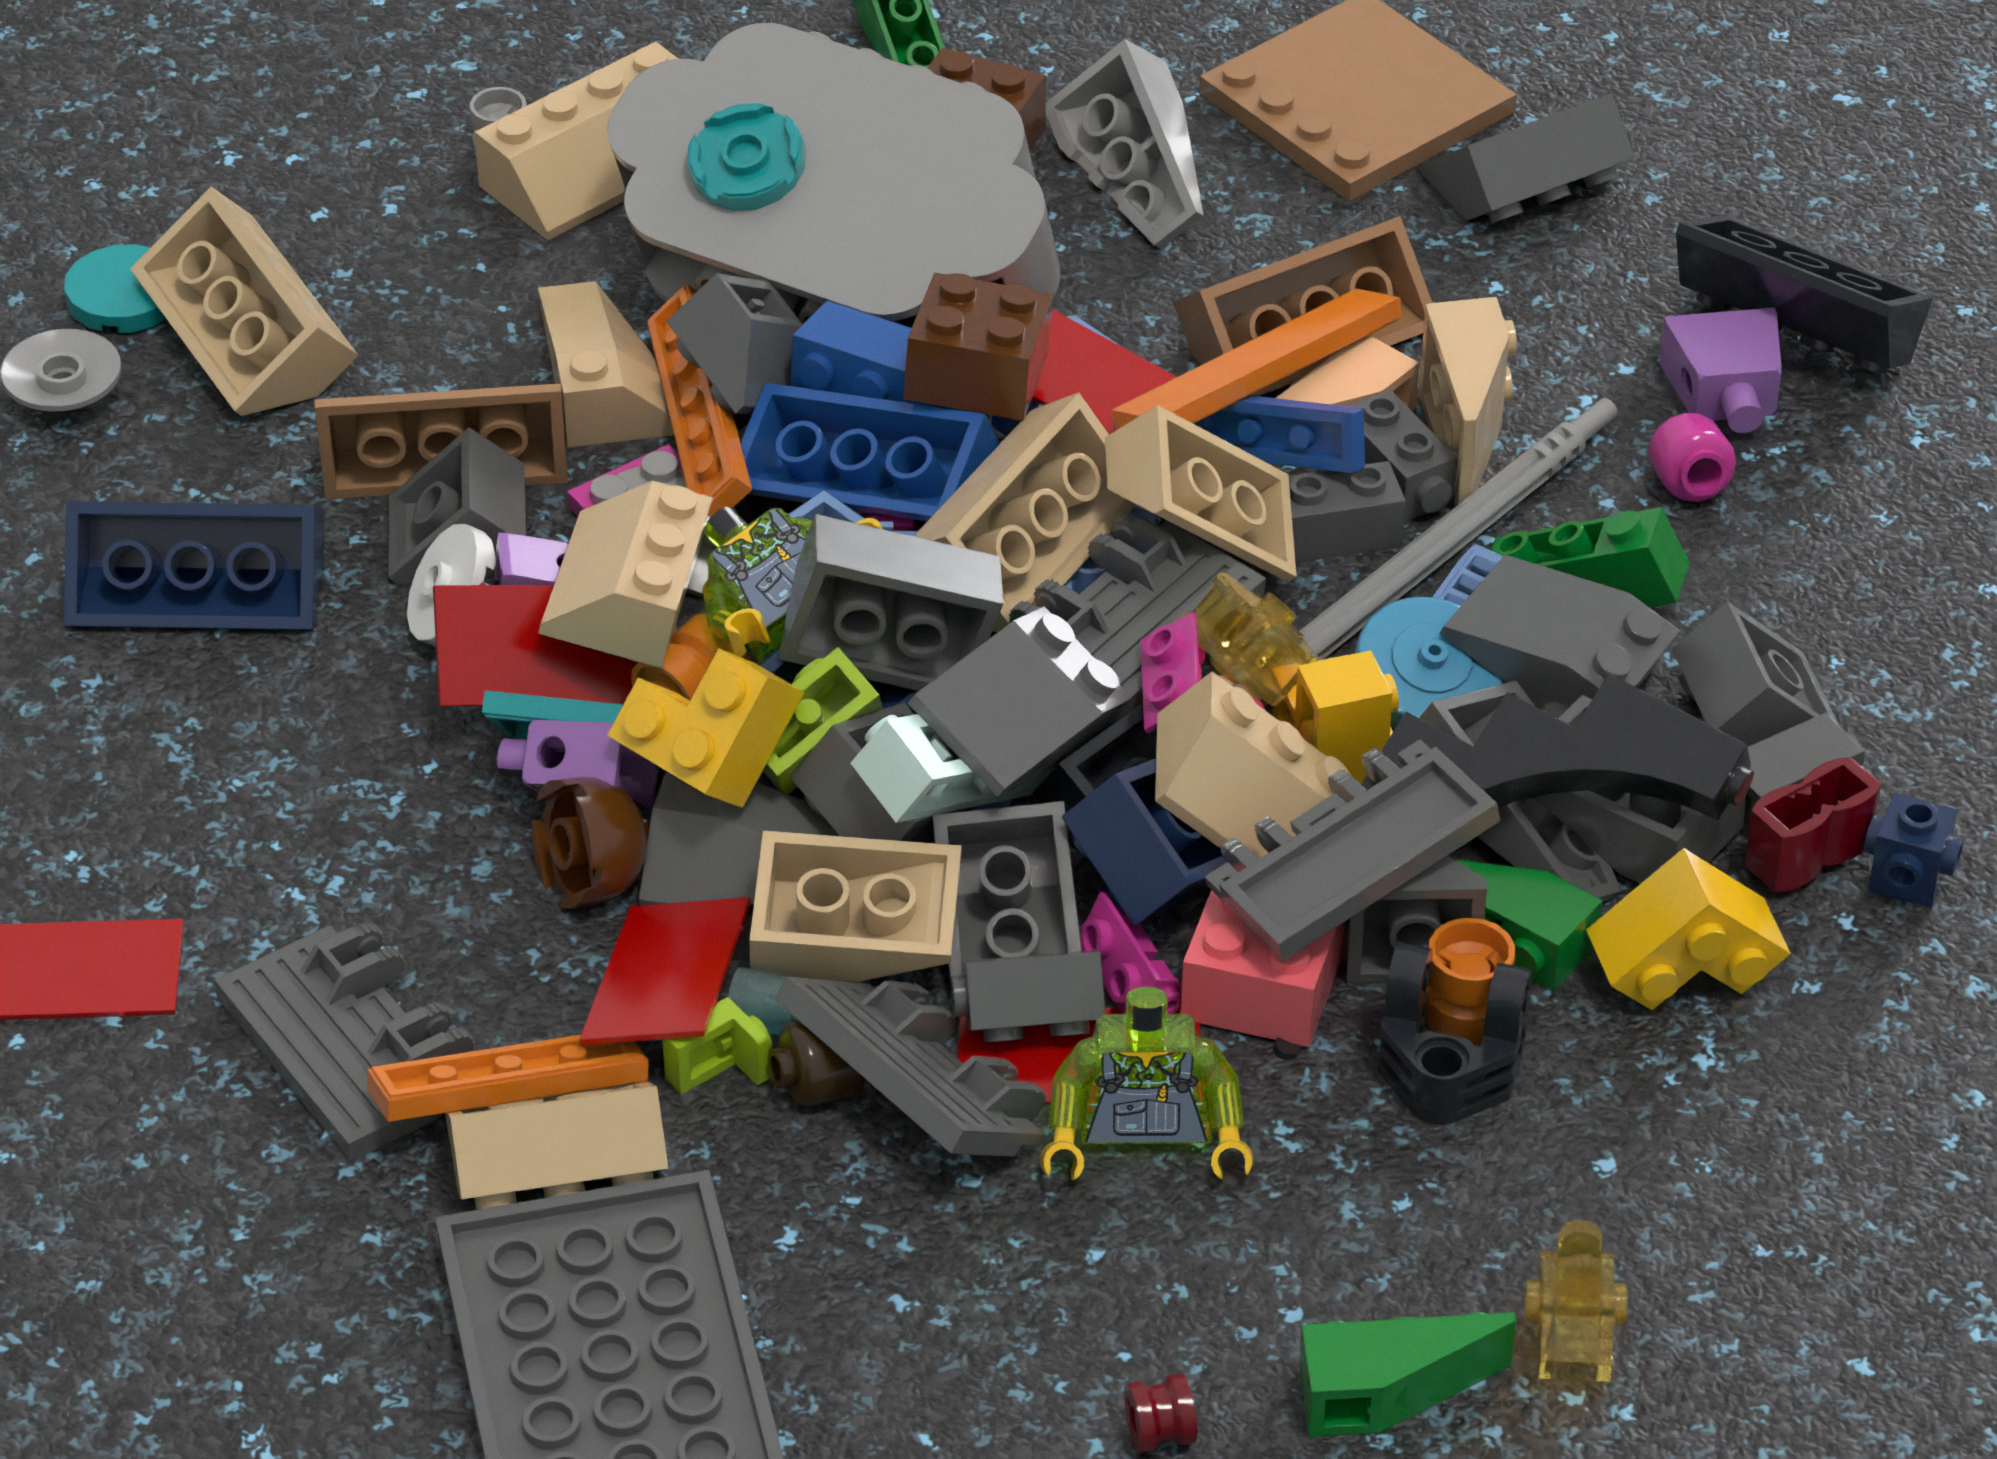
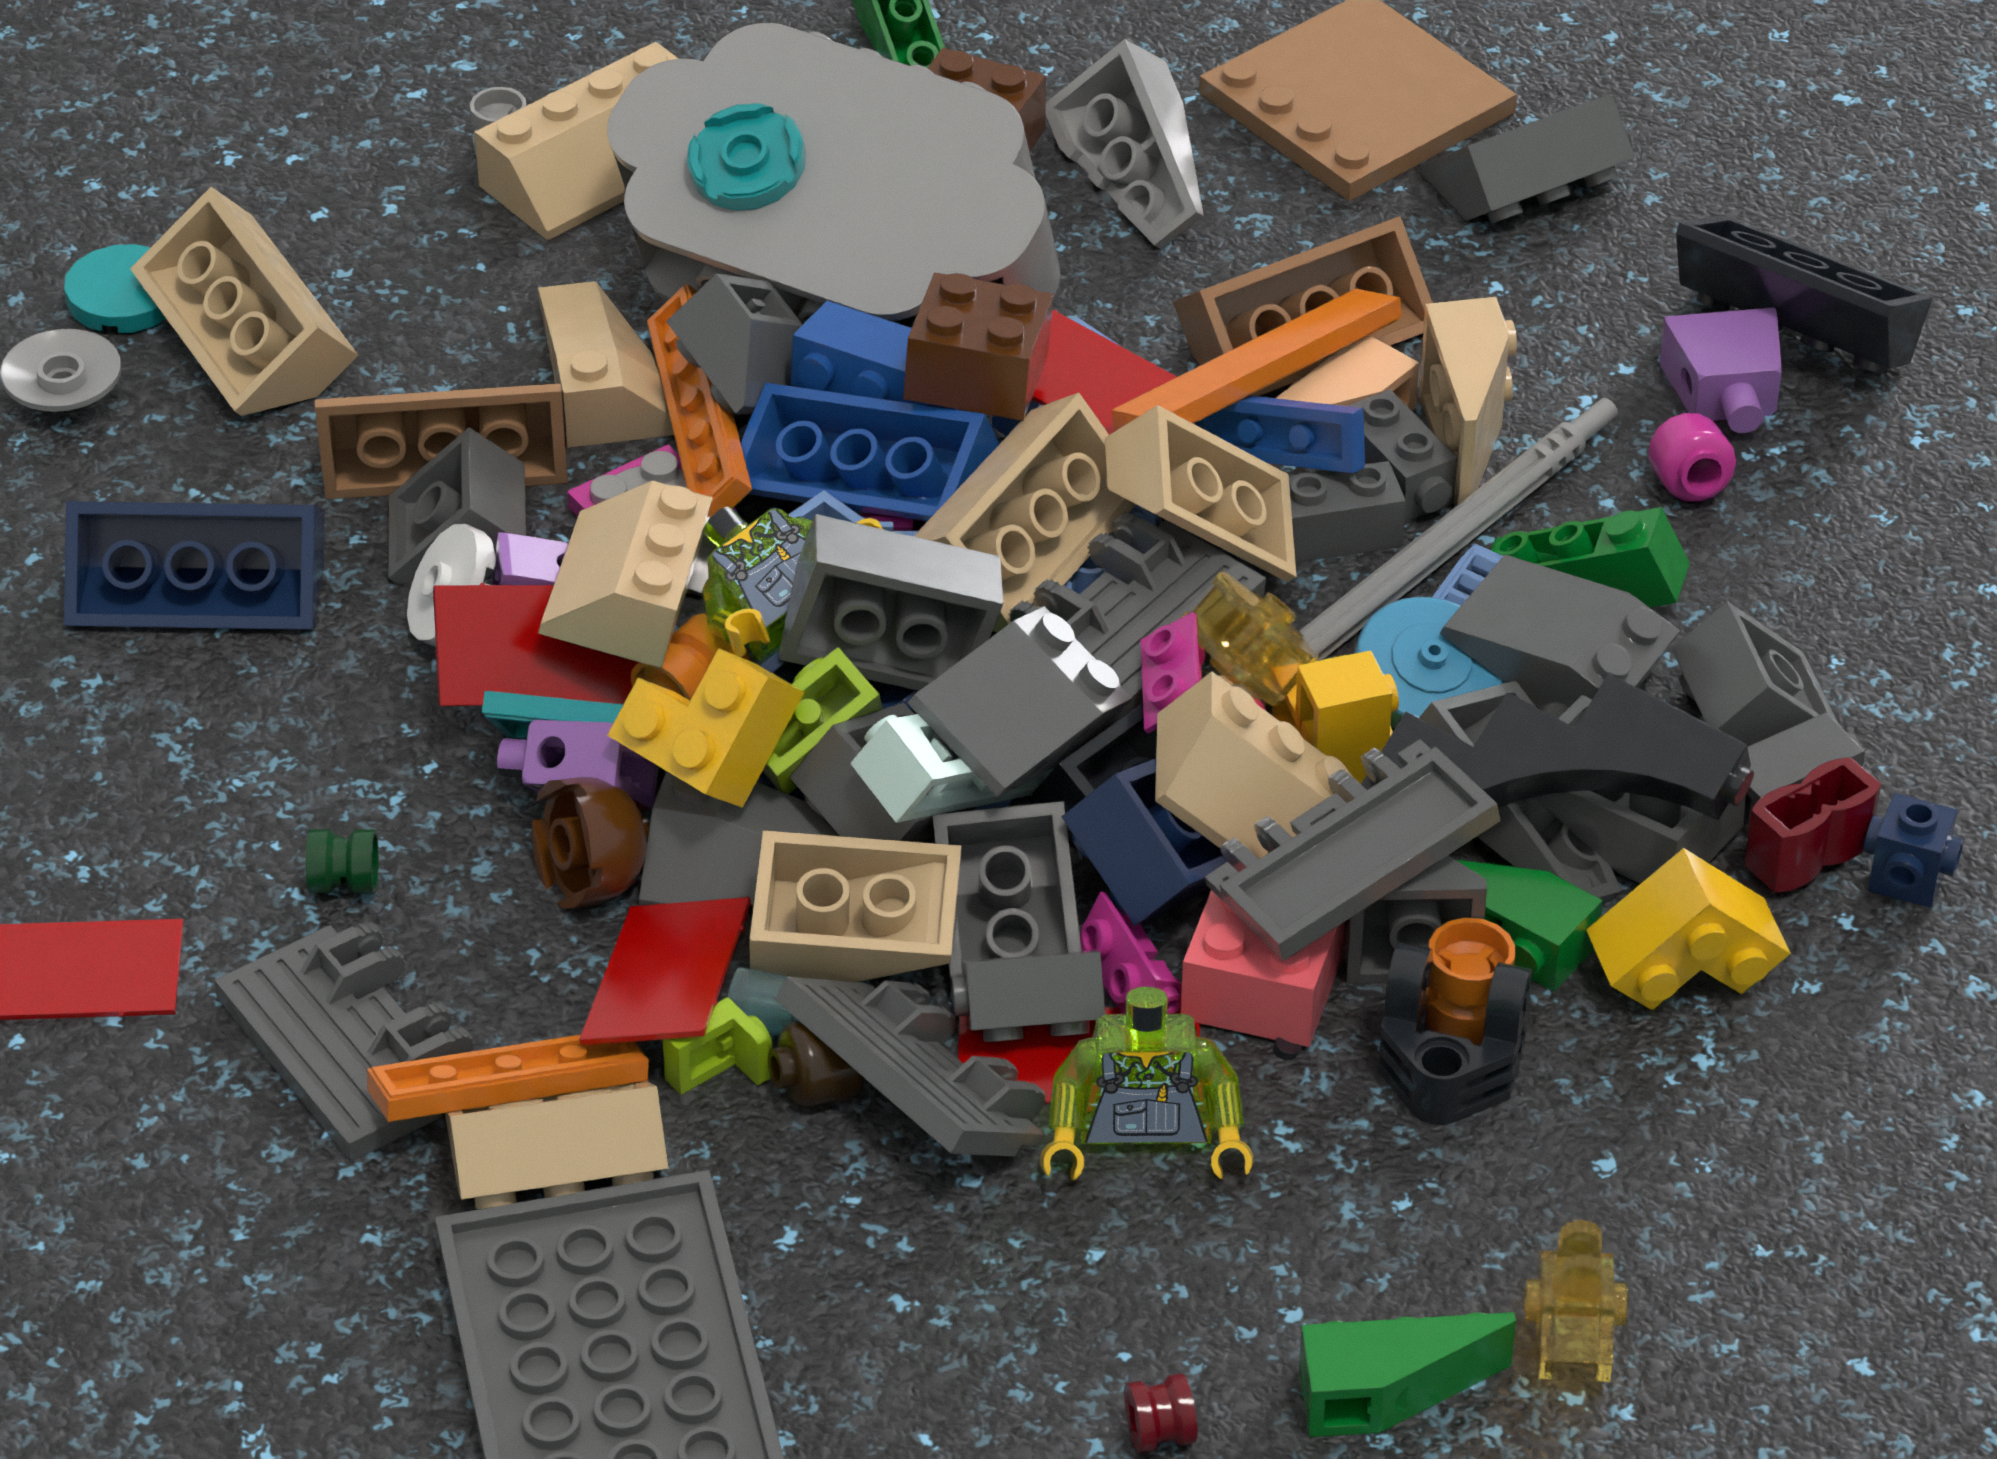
none -> dark green wheel [306,829,379,894]

